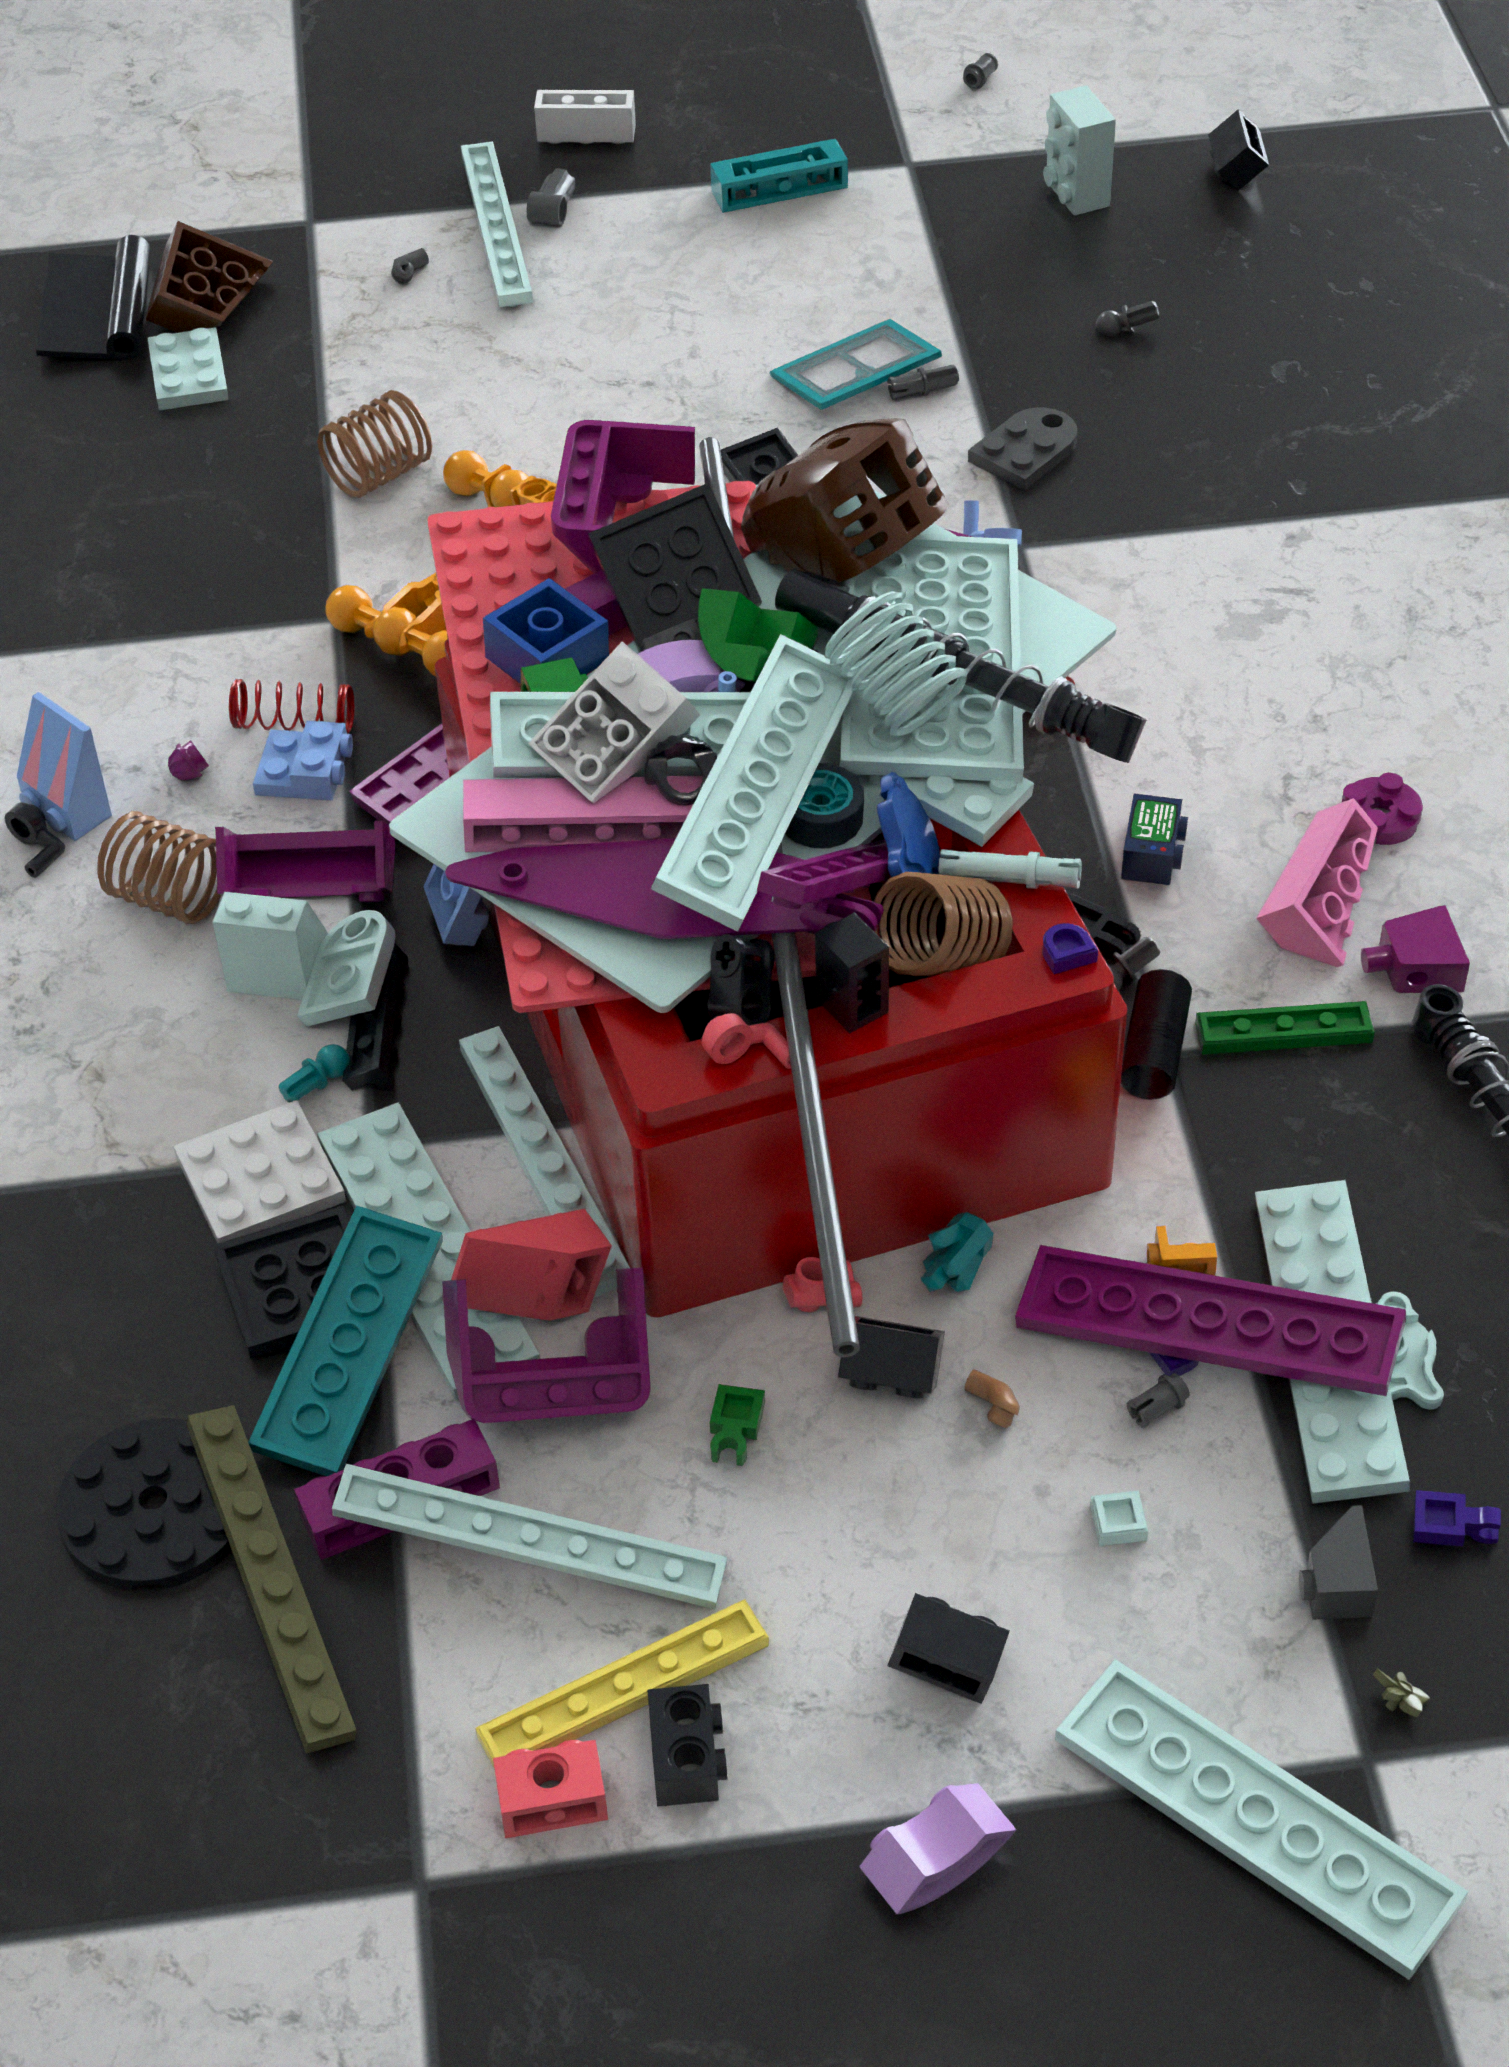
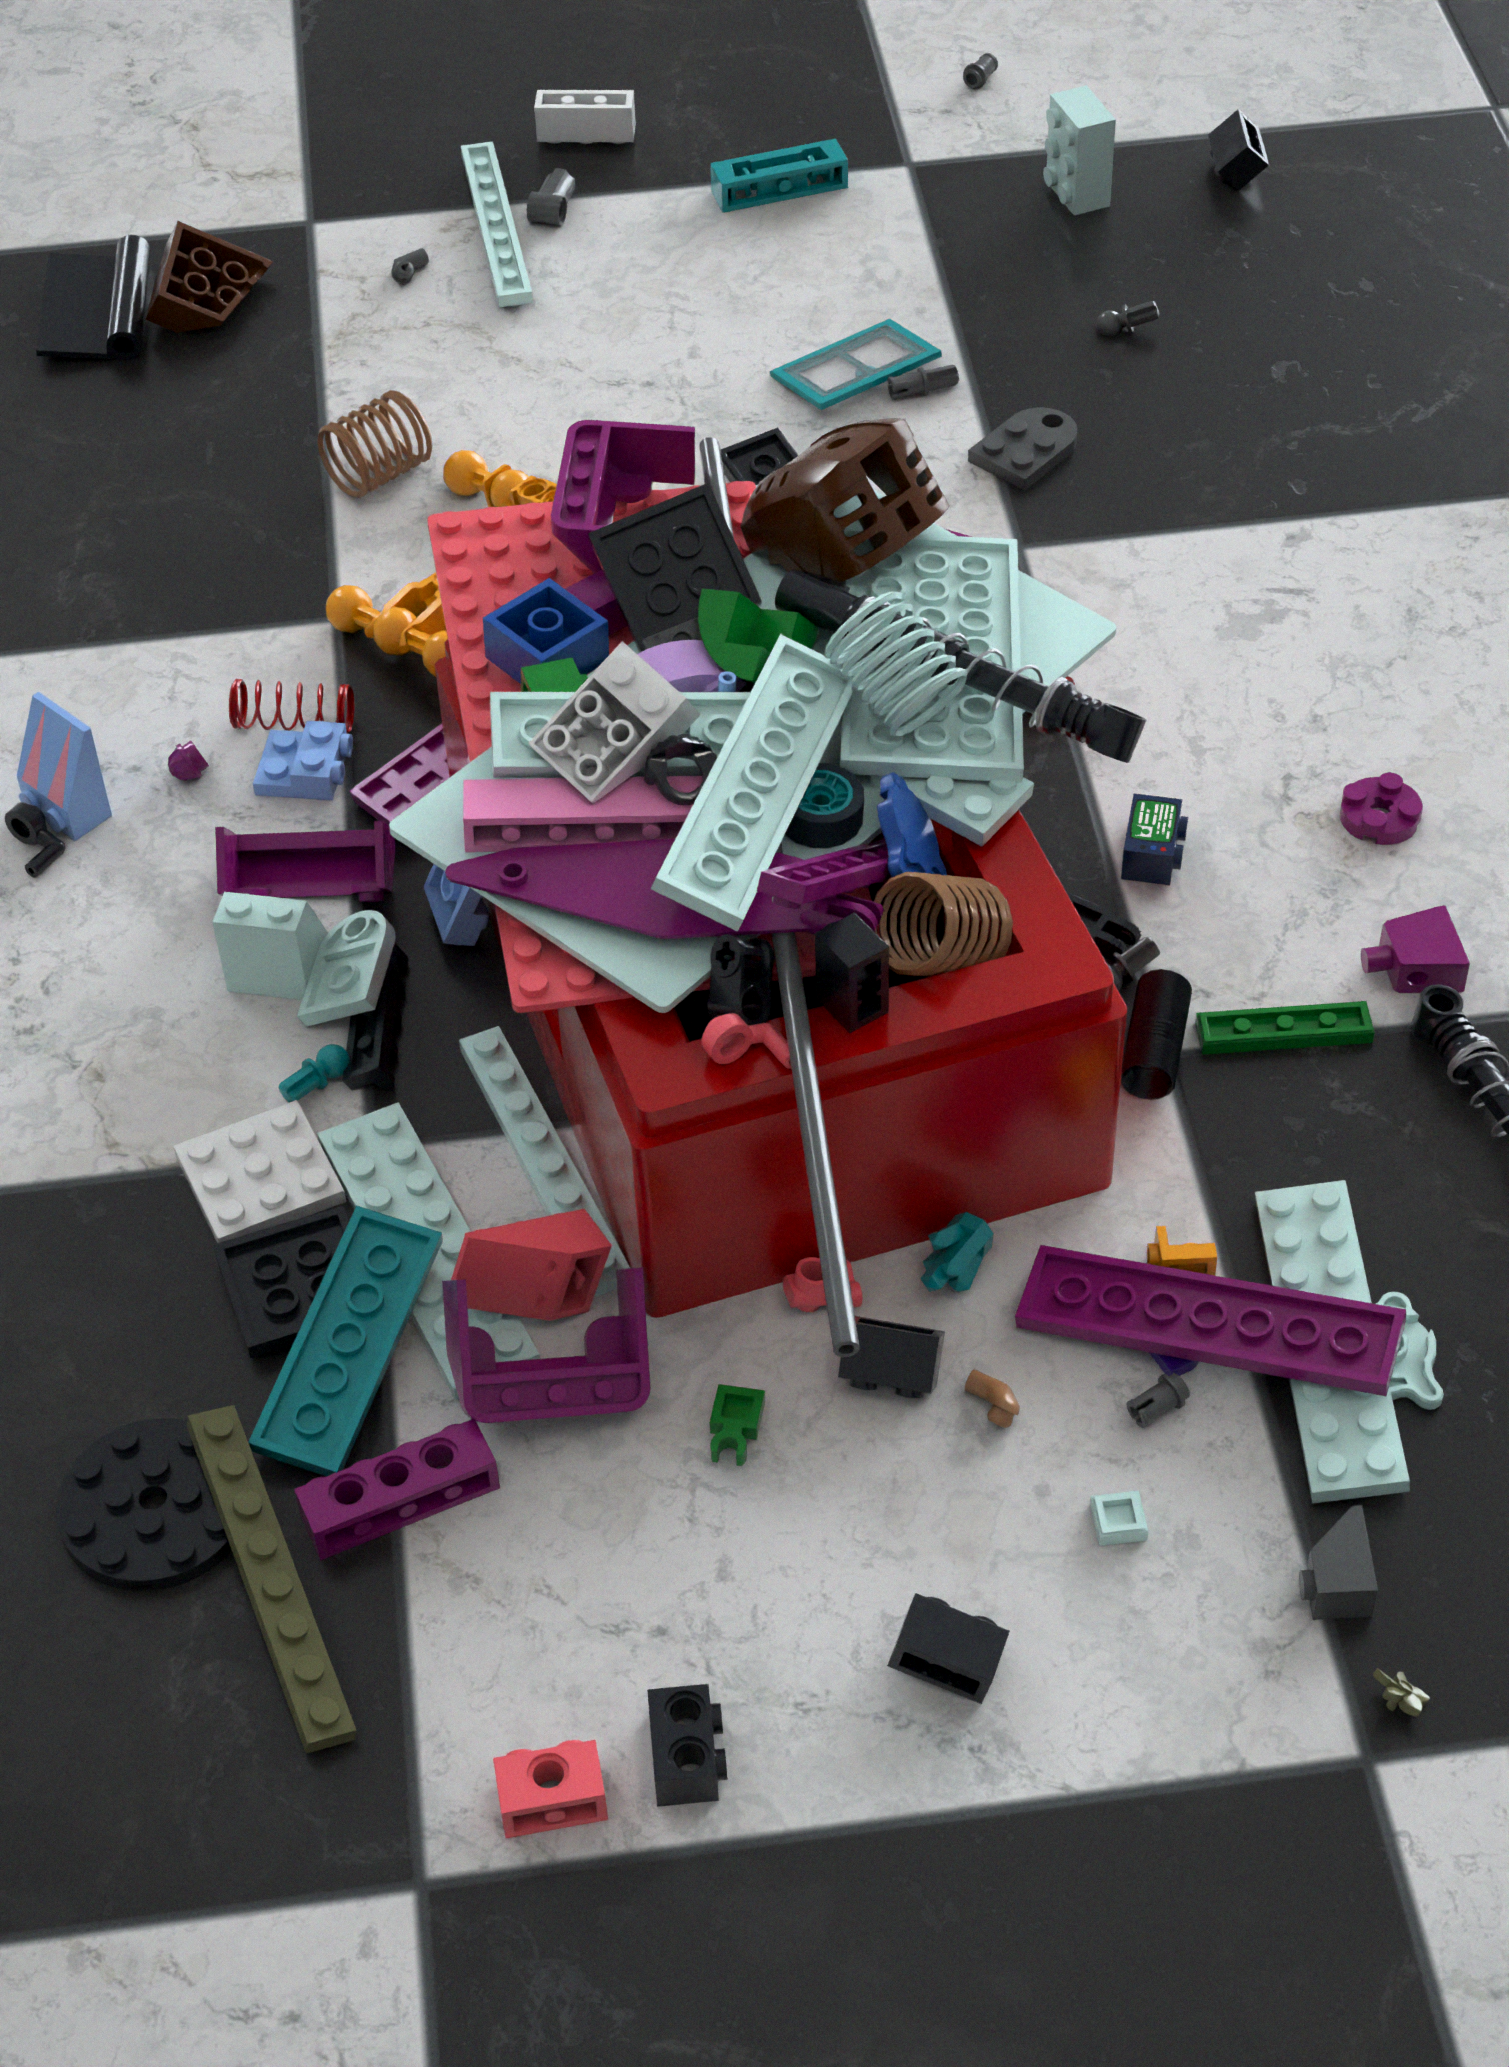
medium nougat piece [97,811,221,924] -> none
light aqua plate [148,327,229,411] -> none
light aqua plate [332,1464,727,1609] -> none
light yellow tile [475,1599,769,1769] -> none
lavender brick [859,1783,1017,1914] -> none
light aqua pin [939,849,1082,889] -> none
light blue plate [963,500,1022,546] -> none
dark purple tile [1042,923,1098,974] -> none
light aqua plate [1055,1659,1469,1980] -> none
bright pink wedge [1256,798,1378,967] -> none
dark purple plate [1413,1490,1501,1546] -> none

